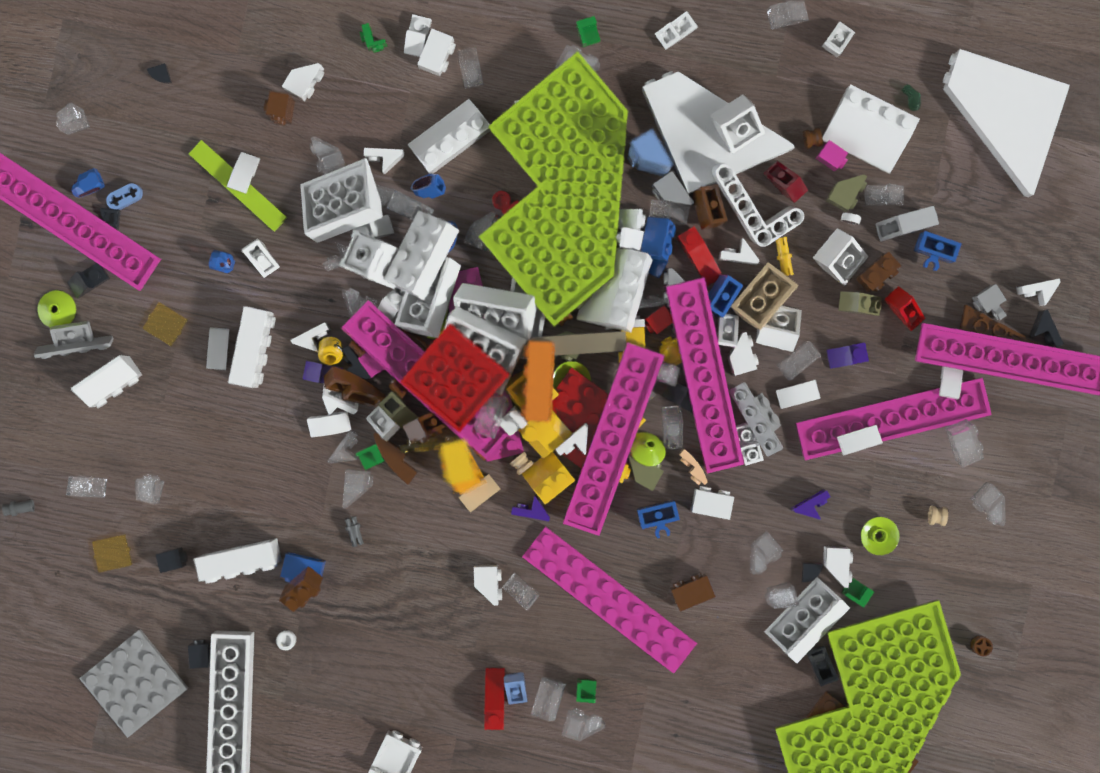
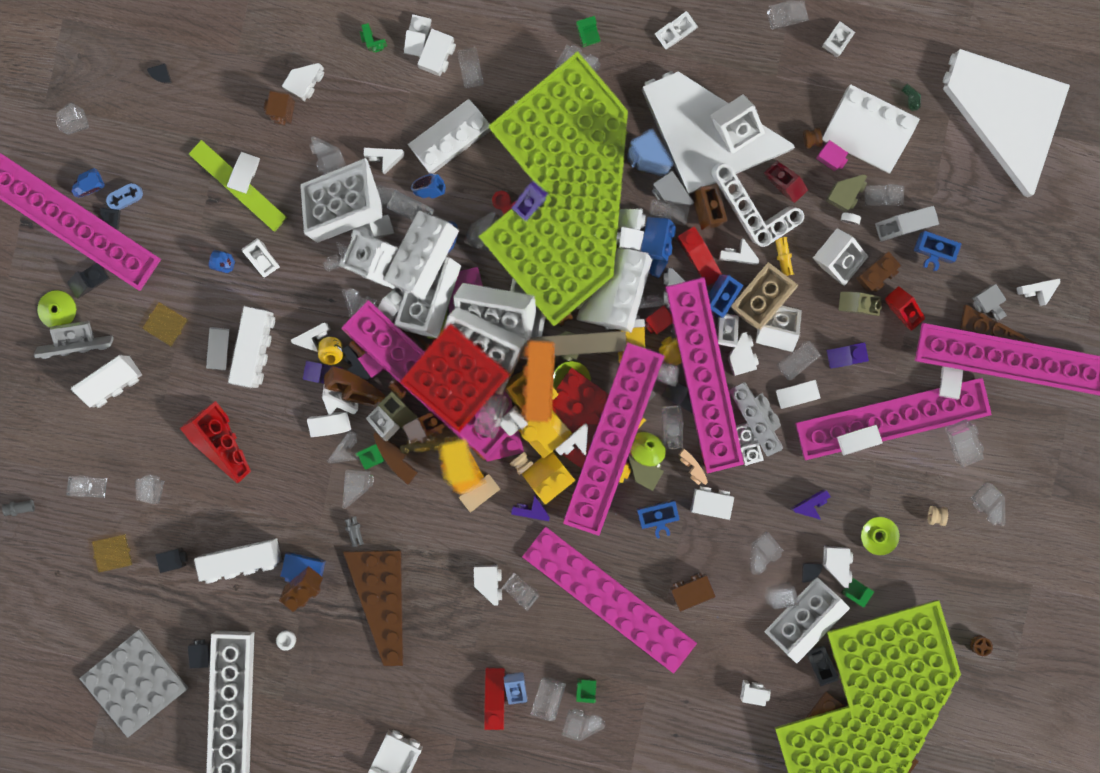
black slope [1029,309,1064,348] -> none
none -> red wedge [180,401,251,483]
none -> reddish brown wing [343,550,403,666]
none -> dark purple slope [512,181,548,221]
none -> white brick [740,680,771,706]

